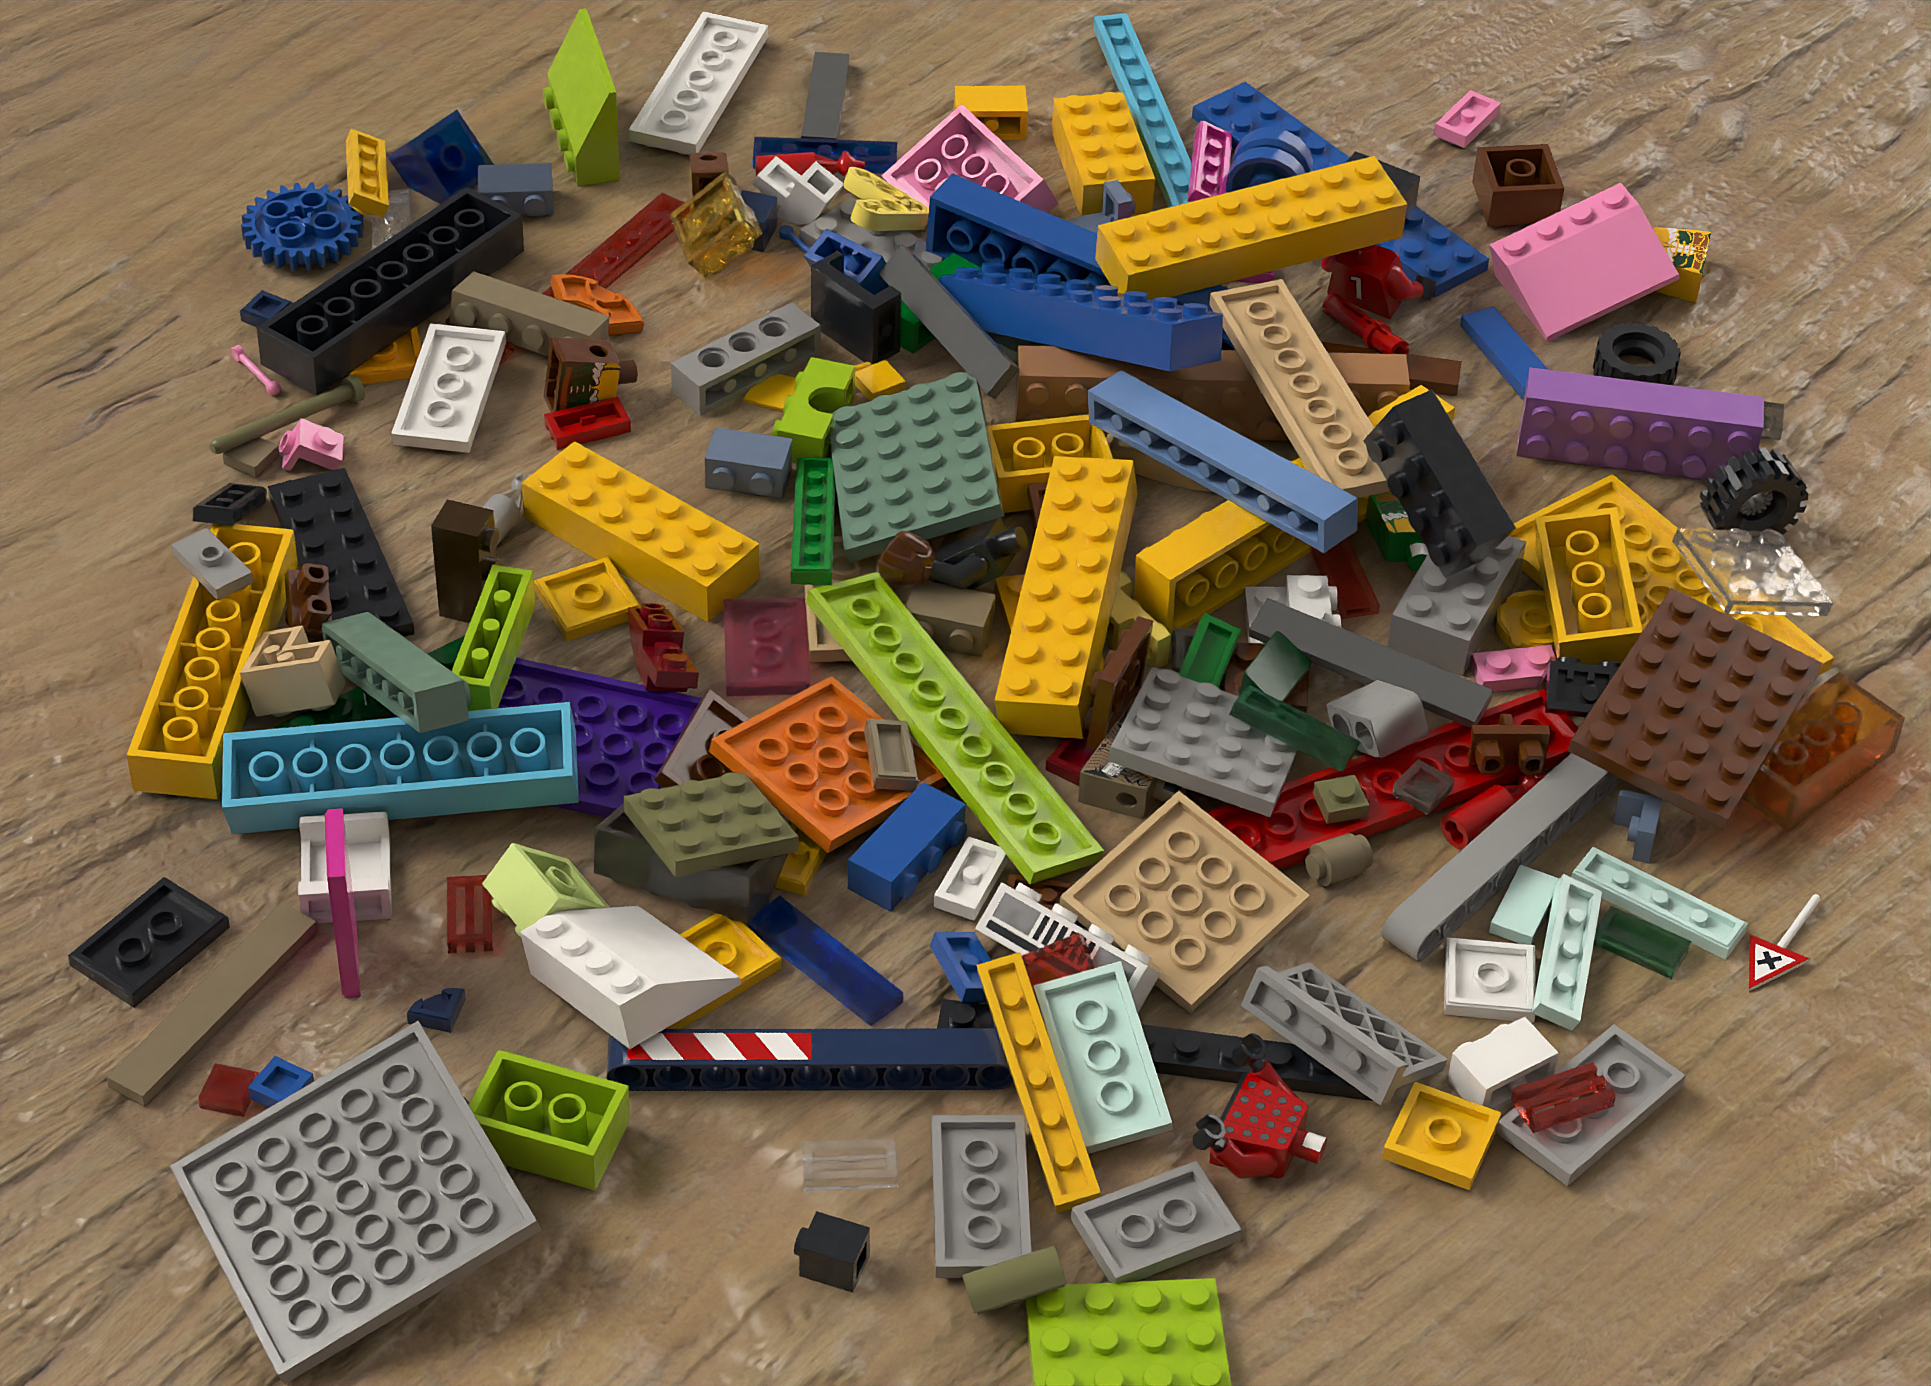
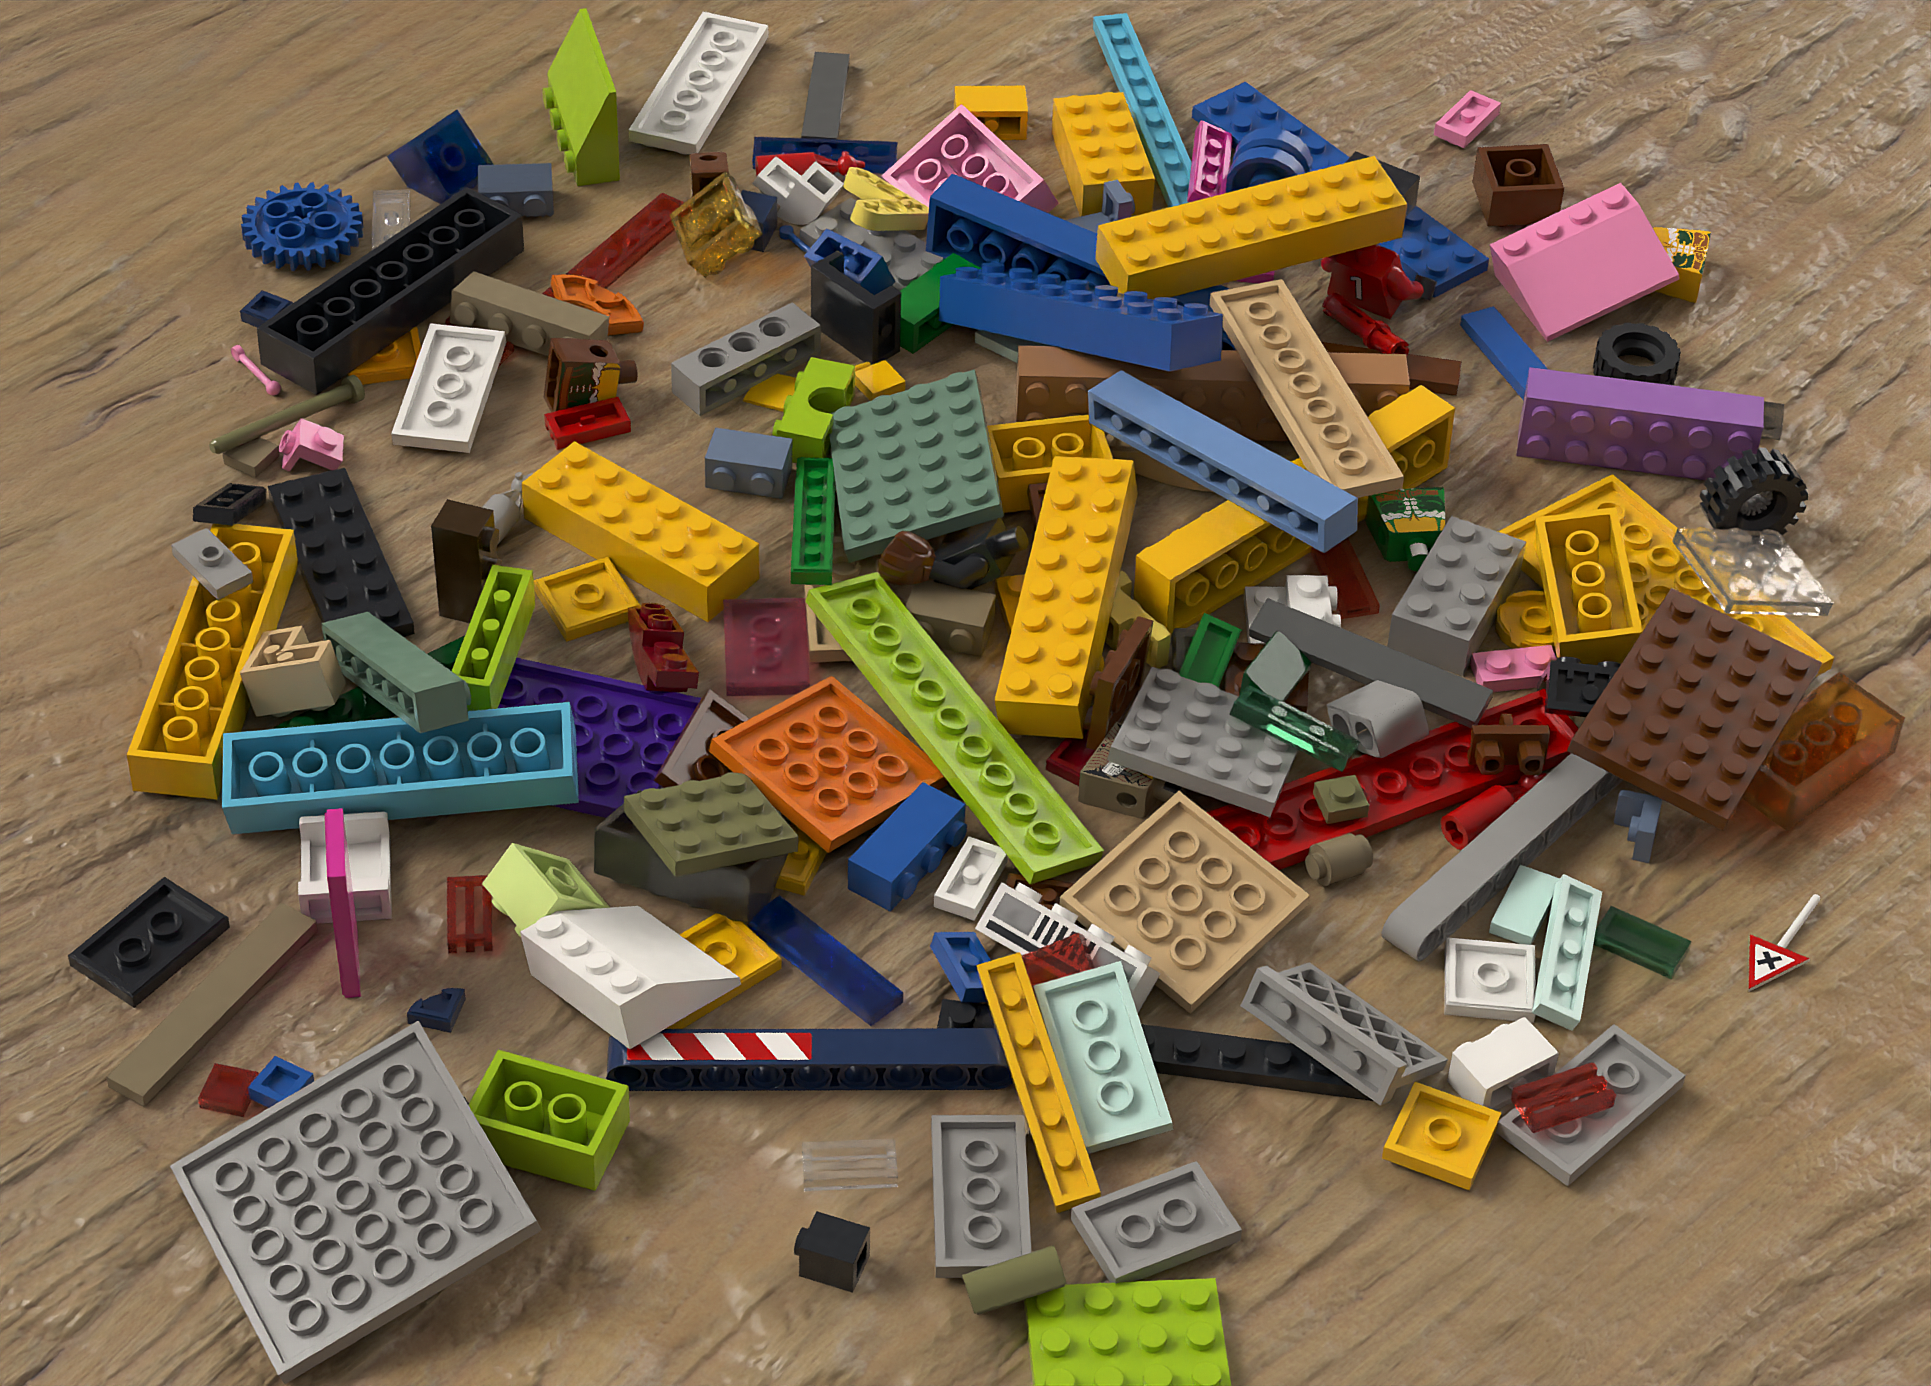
reddish brown hips [284,563,332,641] -> none
yellow plate [346,129,389,218] -> none
dark tan tile [864,719,918,791] -> none
dark grey tile [879,245,1020,399] -> none
red torso [1192,1033,1327,1179] -> none
black brick [1363,389,1516,578] -> none
clear smoke plate [1392,759,1454,815] -> none
light aqua tile [1571,847,1748,960] -> none

